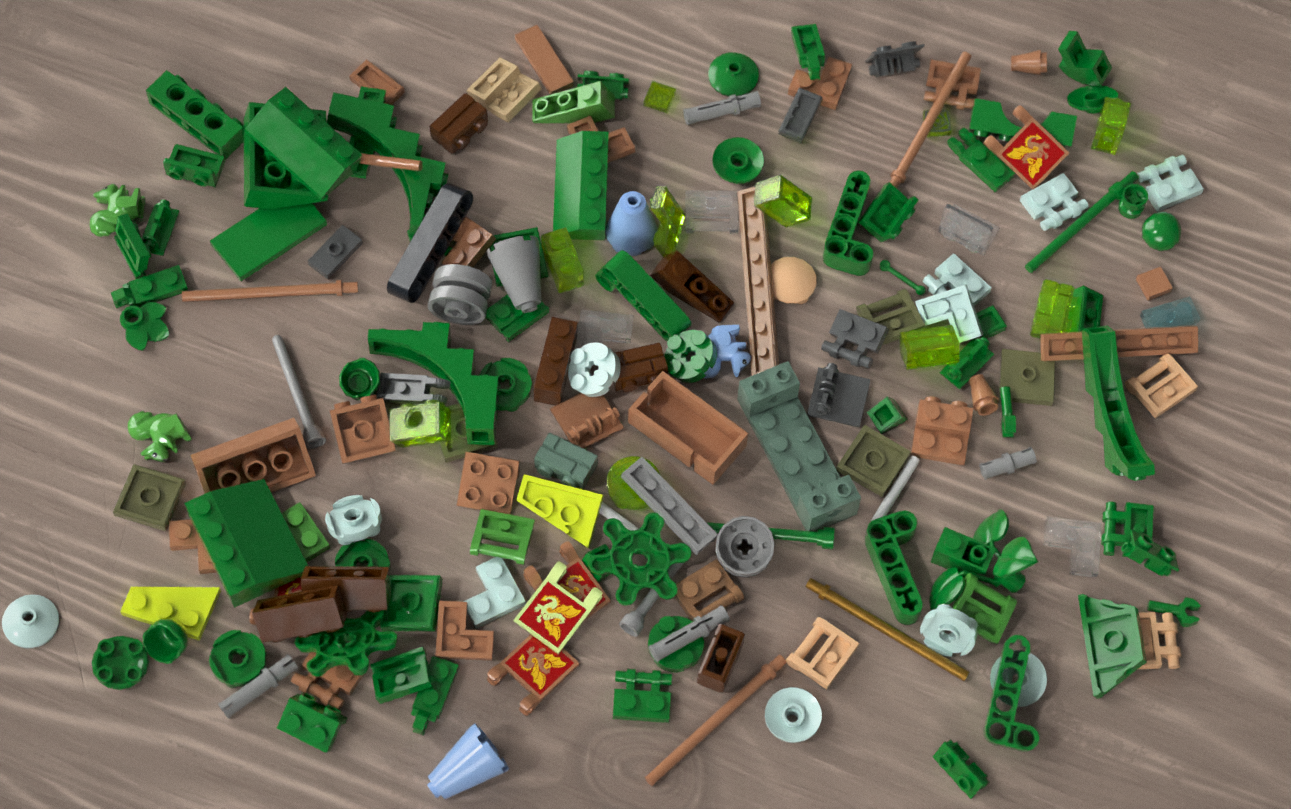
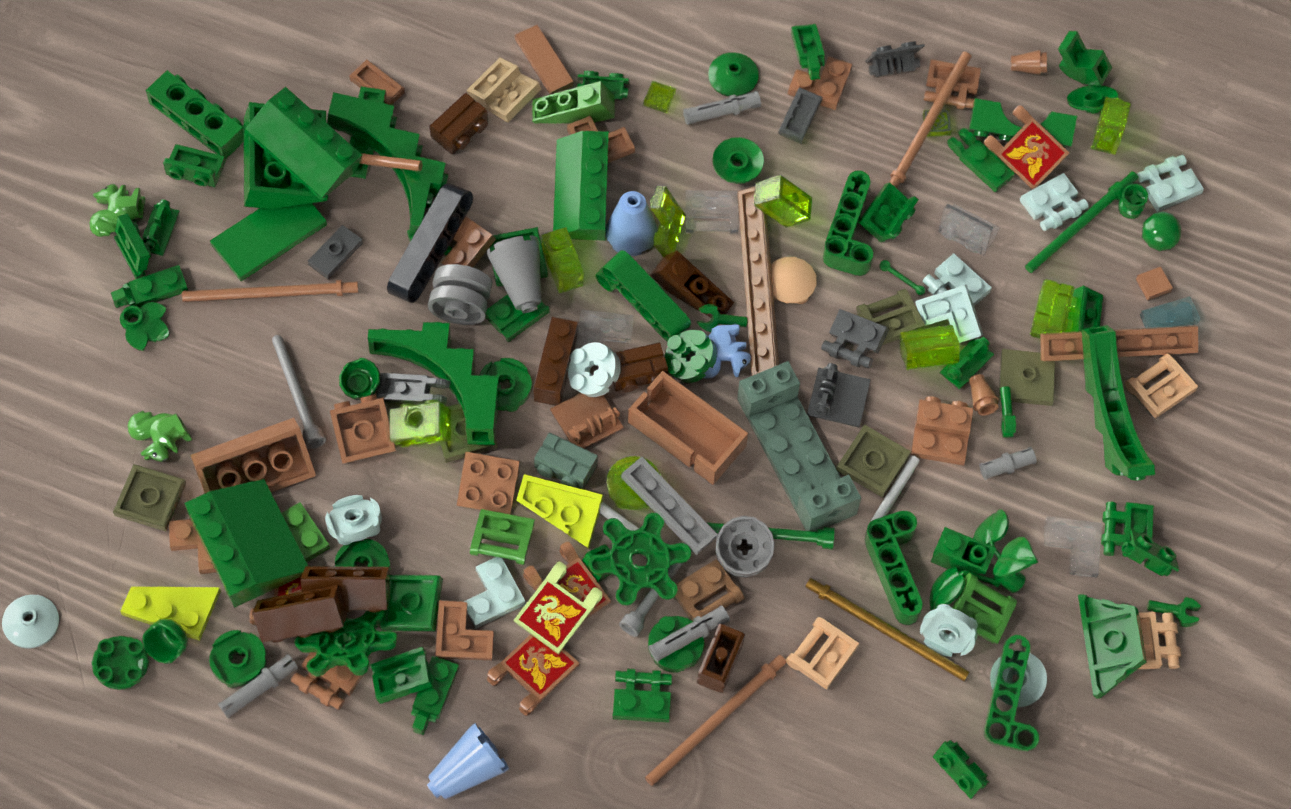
green bracket [277,693,348,753] -> none
light aqua dish [765,687,822,743] -> none
green slope [867,396,908,434] -> none
green tile [976,305,1007,339] -> none
none -> green bar [697,304,747,332]

